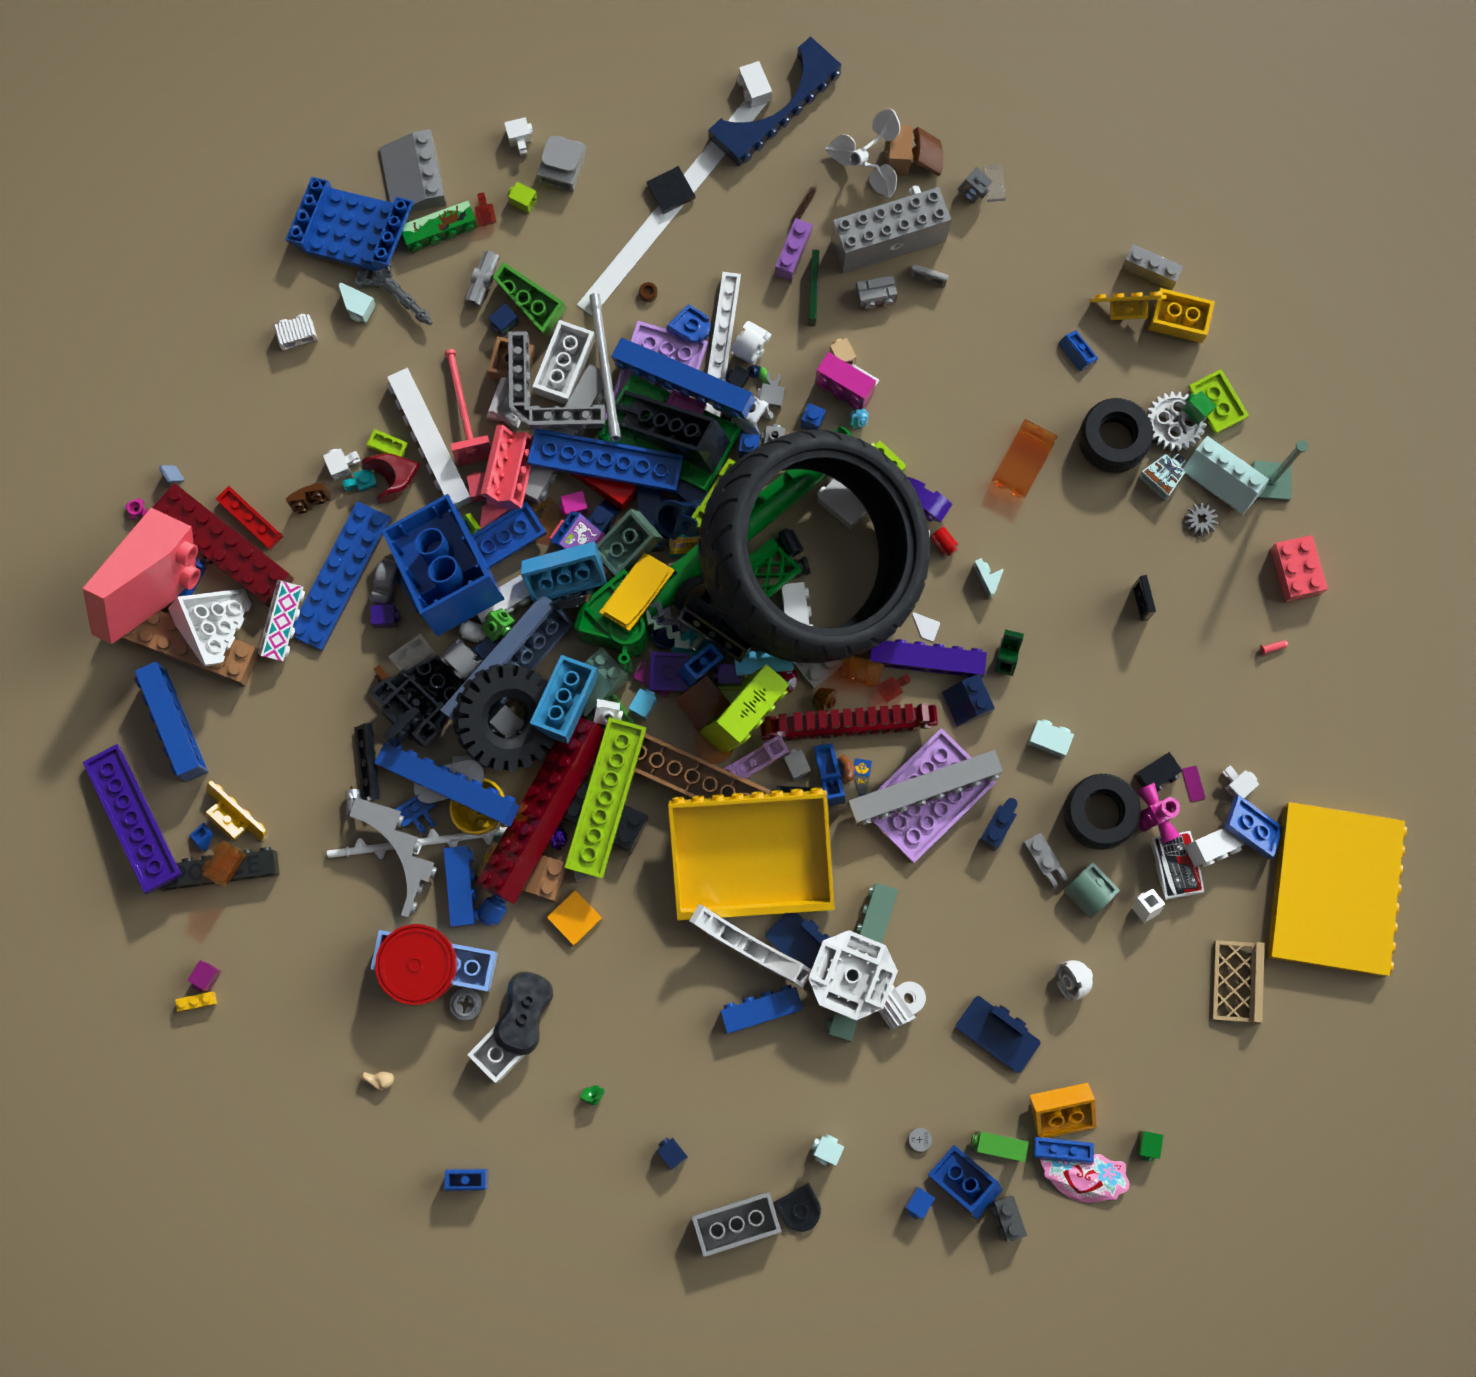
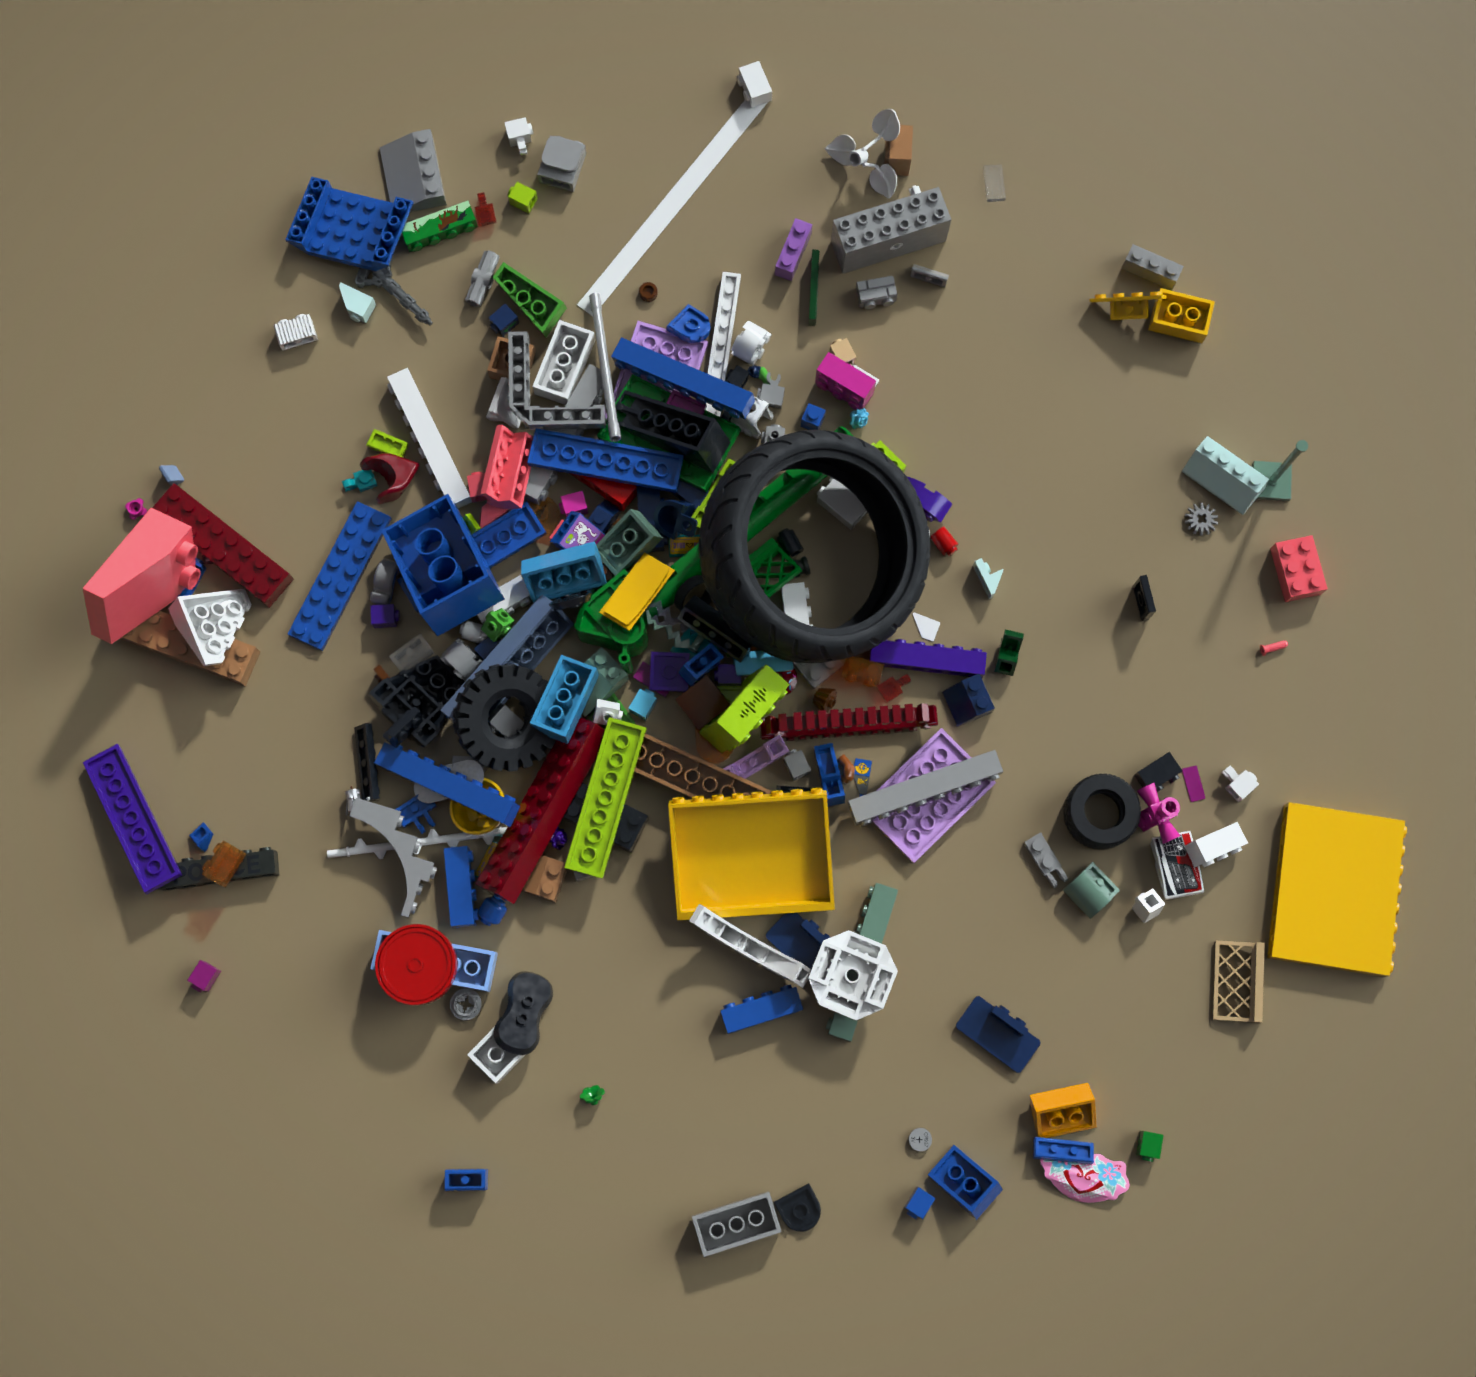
blue brick [135,661,209,782] -> none
yellow piece [175,992,217,1012] -> none
yellow bracket [205,780,266,841] -> none
red plate [215,486,283,550] -> none
brick [257,580,305,661] -> none
reddish brown slope [286,482,331,514] -> none
white brick [323,448,361,481] -> none
tan animal [360,1072,394,1090] -> none
coral tile [444,349,491,466] -> none
light orange tile [547,890,602,946] -> none
black tile [646,166,696,214] -> none
dark blue hair [650,618,680,649] -> none
dark blue brick [657,1137,688,1170] -> none
dark blue arch [708,36,841,166] -> none
blue brick [739,433,760,458] -> none
reddish brown piece [790,183,817,228] -> none
light aqua brick [811,1134,844,1166] -> none
white piece [878,982,926,1030] -> none
reddish brown slope [912,127,943,176] -> none
dark grey head [958,167,993,204] -> none
bright green window [970,1131,1029,1162] -> none
dark blue brick [978,798,1018,851] -> none
dark grey brick [991,1195,1027,1242] -> none
clear orange panel [992,419,1058,498] -> none
light aqua brick [1028,719,1074,758] -> none
white cylinder [1055,960,1093,1001] -> none
blue slope [1058,331,1098,371] -> none
black tyre [1078,398,1153,473] -> none
torso [1139,454,1186,500] -> none
white gear [1147,391,1207,452] -> none
green brick [1182,390,1217,425] -> none
lime plate [1187,369,1249,435] -> none
blue plate [1224,795,1283,860] -> none

